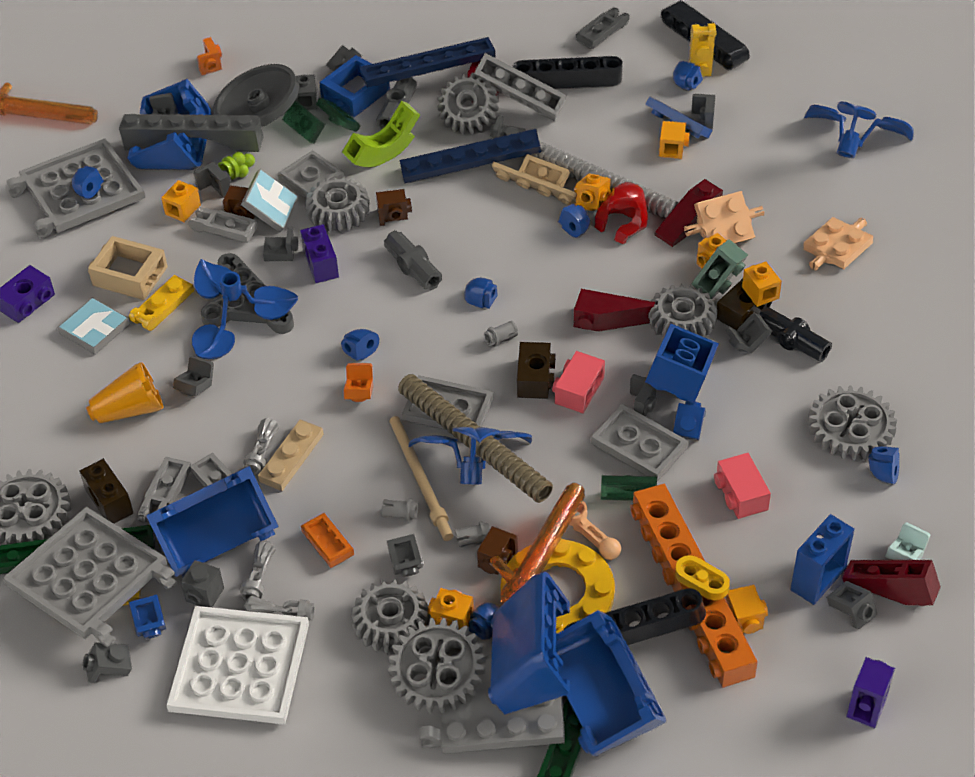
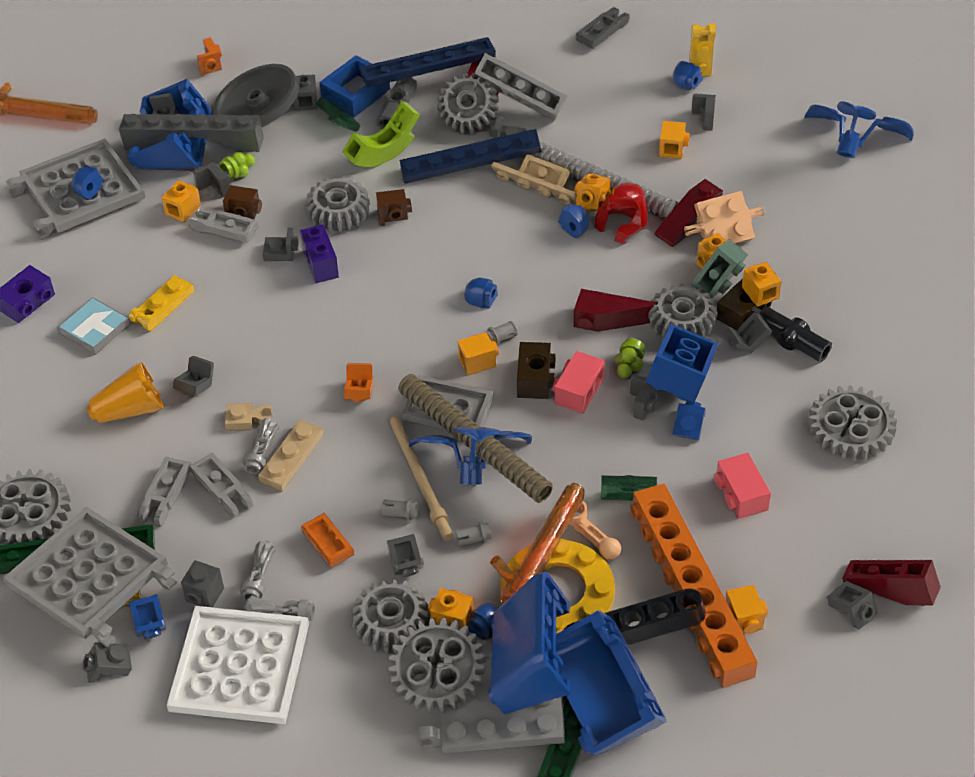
dark brown brick [79,458,134,524] -> none
tan window [88,236,168,300] -> none
blue windscreen [146,466,279,577] -> none
blue plant [192,259,298,359] -> none
dark grey beam [201,253,294,334] -> none
tile [241,169,298,232] -> none
light grey tile [278,150,344,199] -> none
clear green plate [282,101,326,144] -> none
dark grey bracket [326,45,362,72] -> none
blue piece [341,329,380,361] -> none
dark grey piece [384,230,442,291] -> none
reddish brown brick [477,526,518,575] -> none
black beam [513,56,623,89] -> none
light grey plate [591,404,689,481] -> none
blue plate [645,96,713,139] -> none
black beam [661,0,750,70] -> none
yellow plate [675,555,730,600] -> none
blue window [790,514,855,605] -> none
light nougat plate [804,217,873,270] -> none
dark purple brick [846,657,895,728] -> none
blue piece [868,446,899,484] -> none
light aqua bracket [885,522,930,560] -> none
none -> tan plate [225,403,272,431]
none -> light orange brick [457,332,499,376]
none -> lime piece [615,338,645,379]

